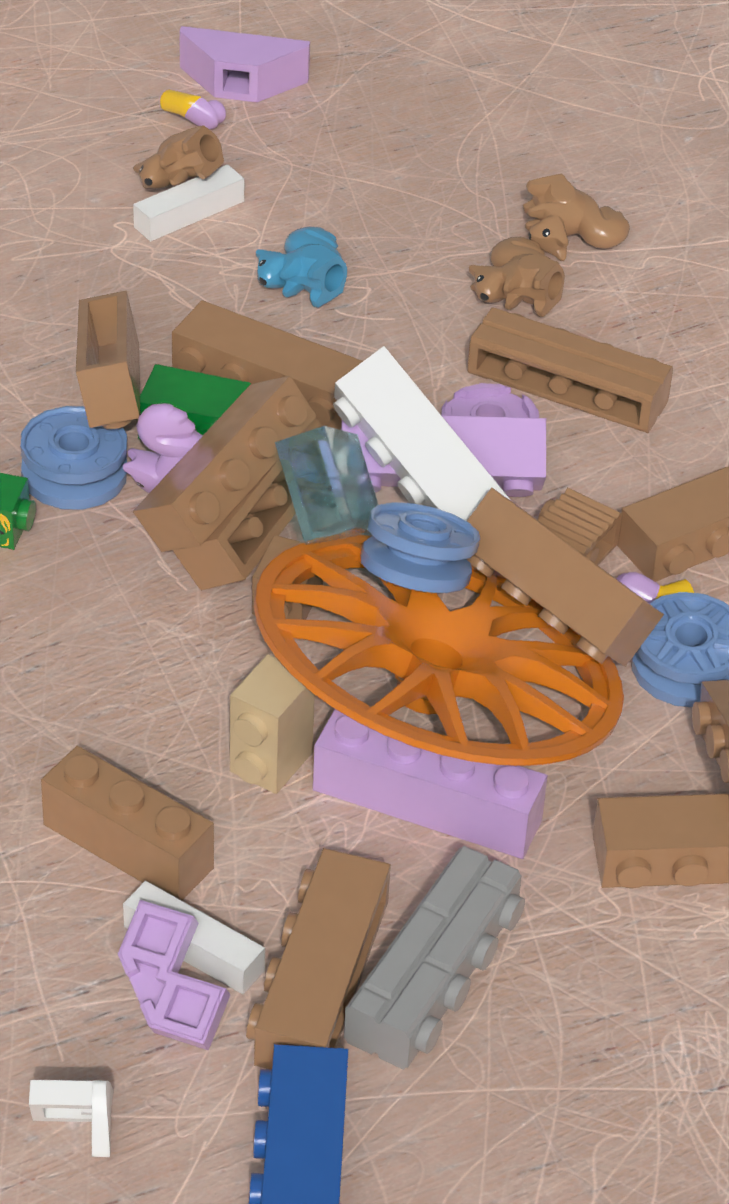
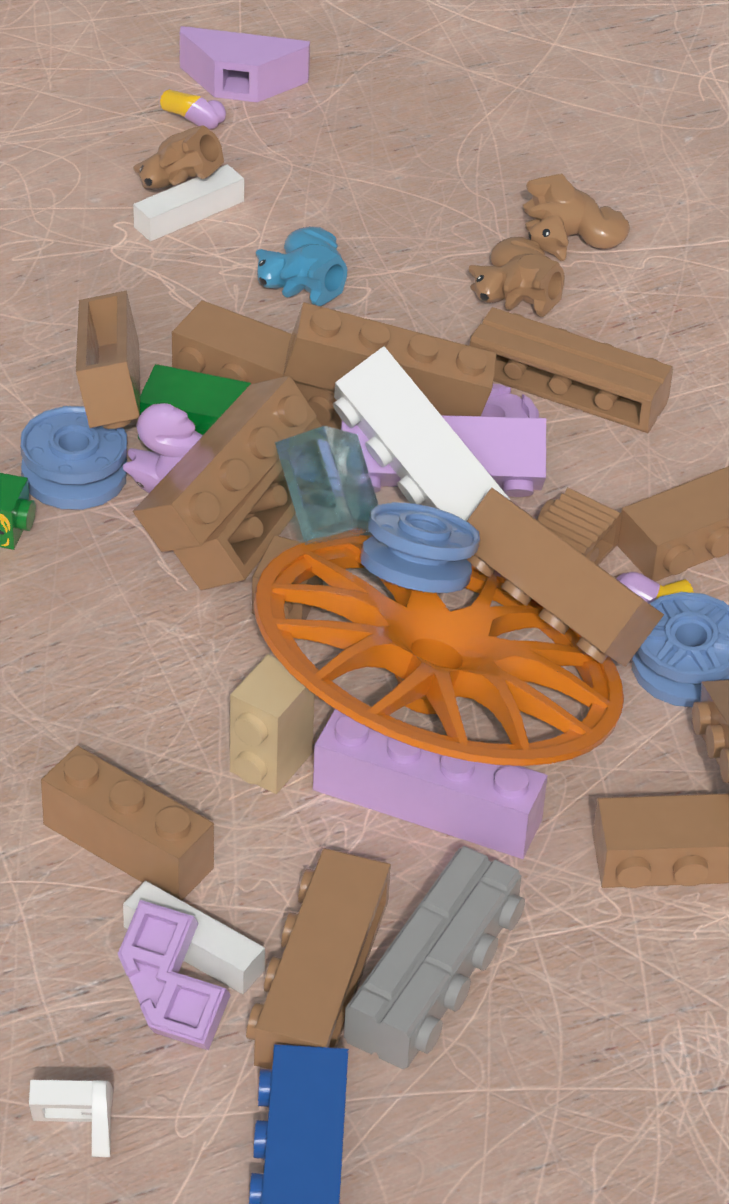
none -> medium nougat brick [283,302,496,416]

